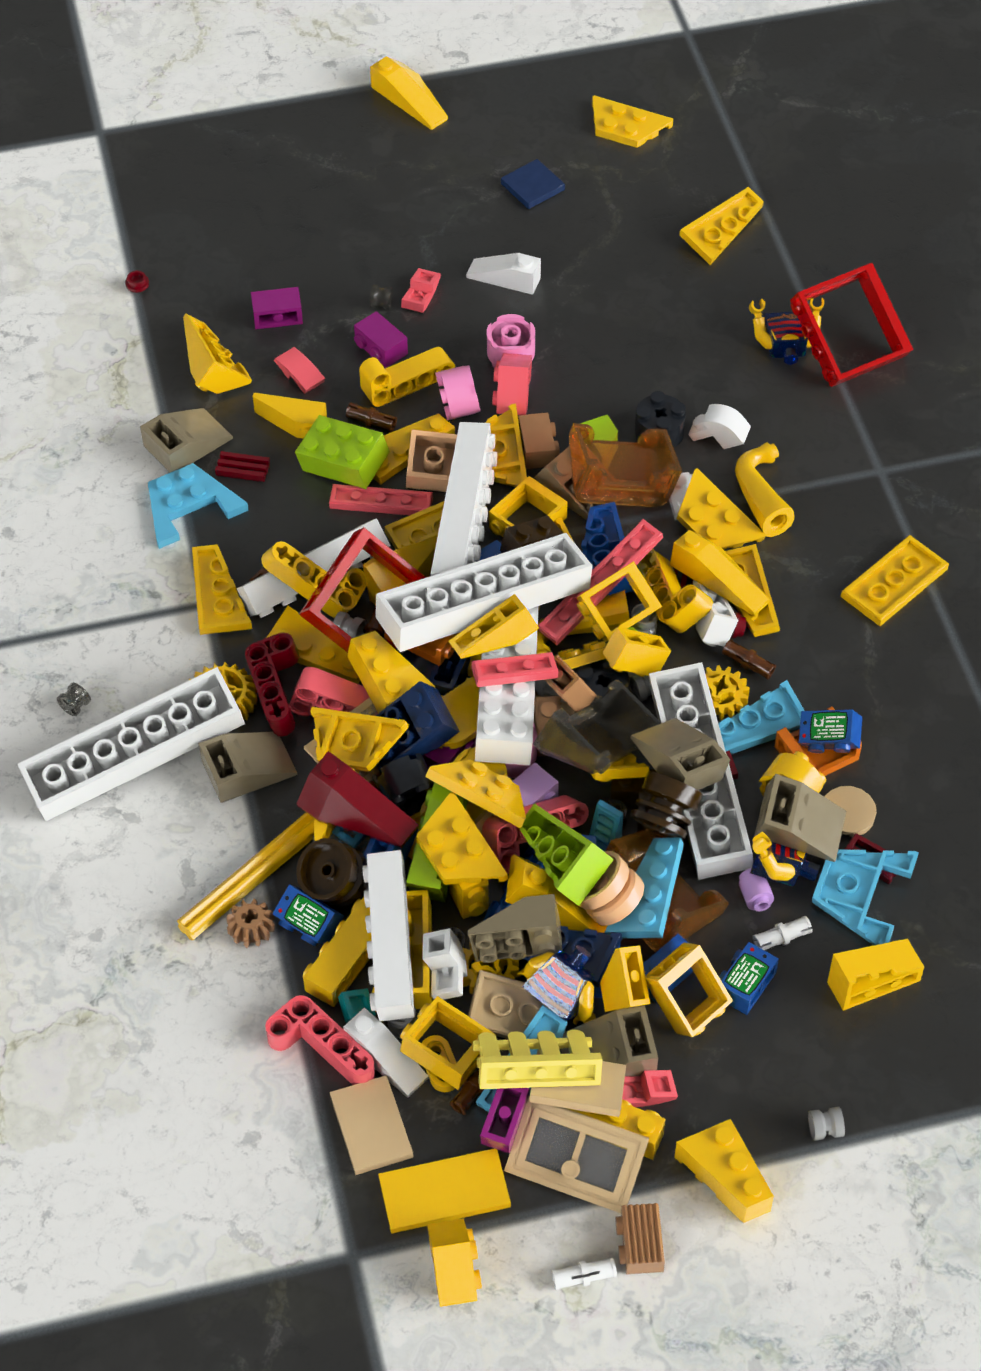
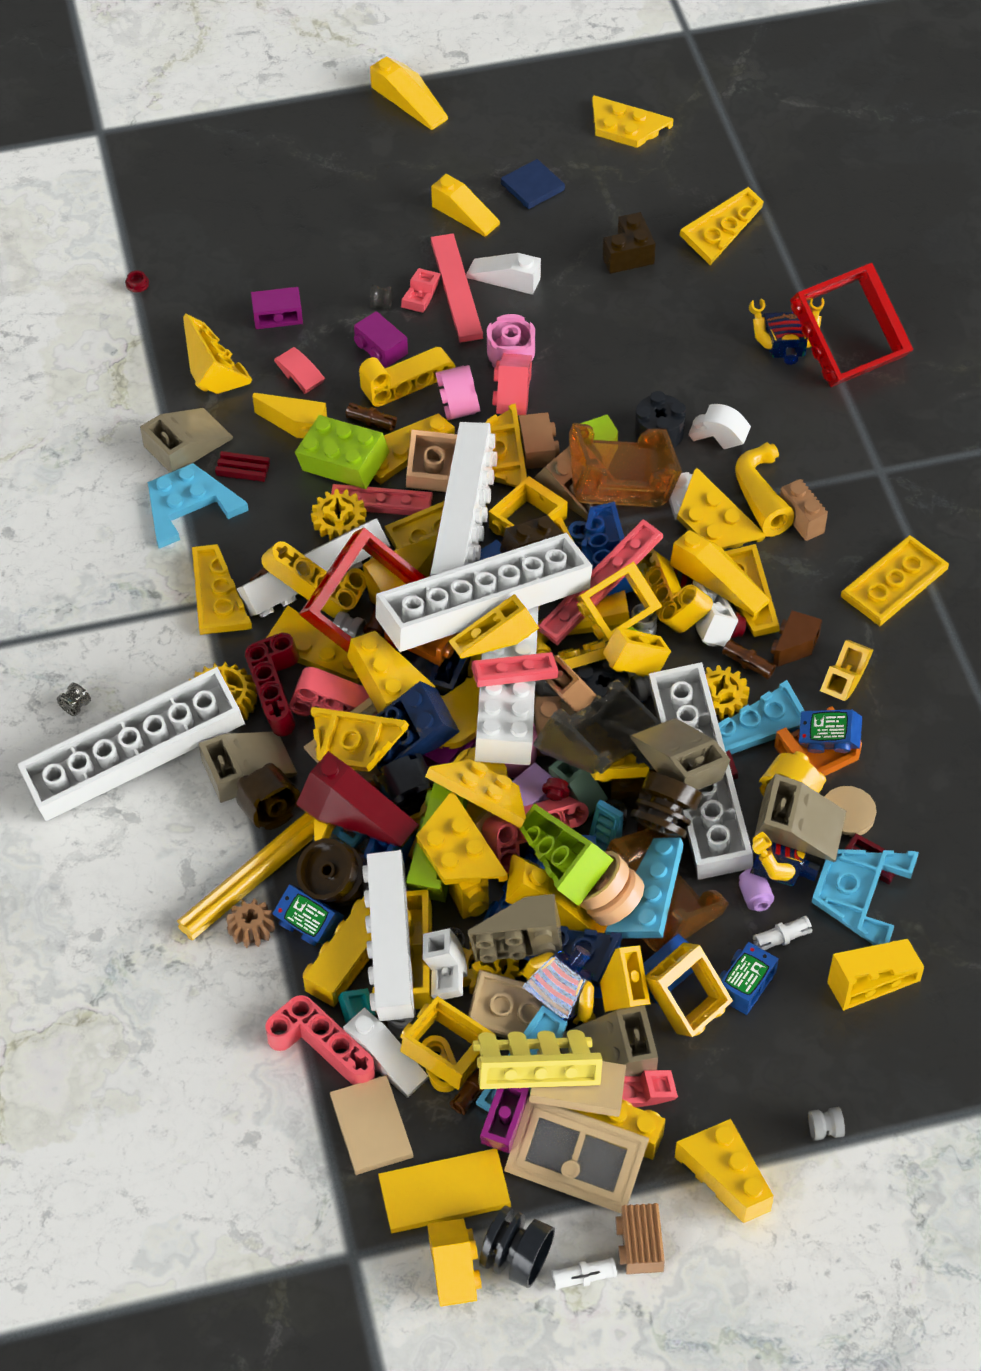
none -> dark brown brick [236,763,300,830]
none -> yellow gear [311,489,367,541]
none -> yellow slope [431,174,500,237]
none -> coral tile [431,233,483,343]
none -> black wheel [479,1205,555,1288]
none -> dark red plate [542,777,570,801]
none -> sand green slope [549,751,608,818]
none -> blue bush [568,521,586,547]
none -> dark brown brick [603,212,656,274]
none -> reddish brown slope [771,610,822,667]
none -> medium nougat brick [779,479,828,541]
none -> yellow brick [820,640,873,701]

